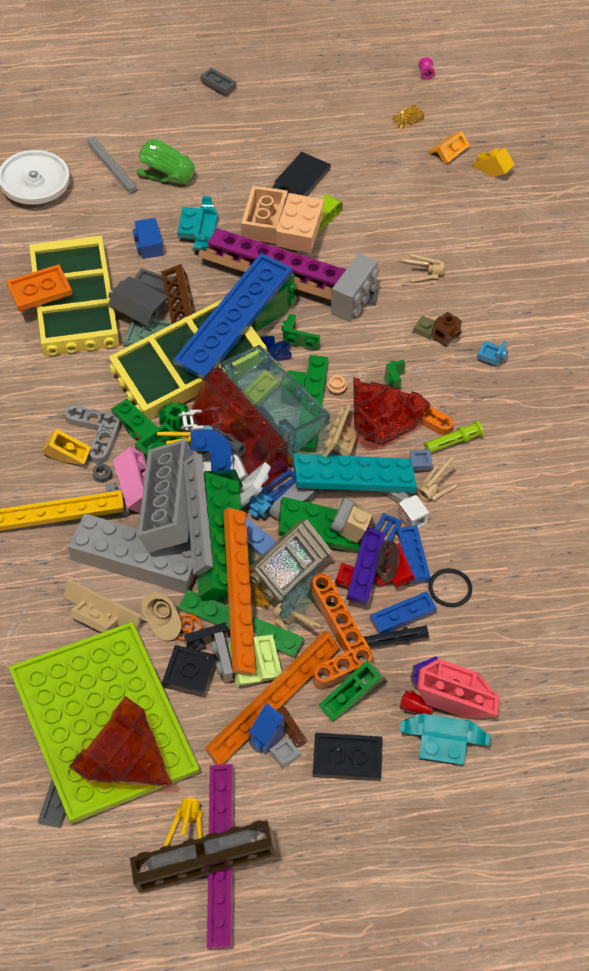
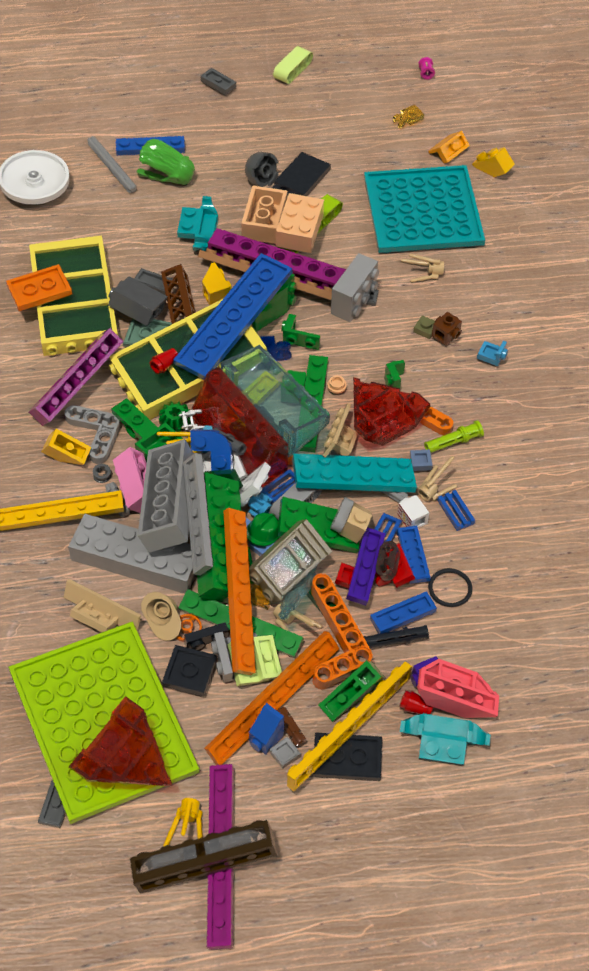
blue brick [132,218,164,259] -> none
none -> magenta brick [29,328,124,426]
none -> blue plate [116,136,185,156]
none -> red cone [149,348,178,374]
none -> yellow slope [202,262,232,305]
none -> dark grey cylinder [245,152,279,187]
none -> green piece [246,513,282,546]
none -> yellowish green beam [273,46,313,84]
none -> yellow plate [287,661,412,792]
none -> teal plate [364,165,486,253]
none -> blue tile [437,490,475,531]

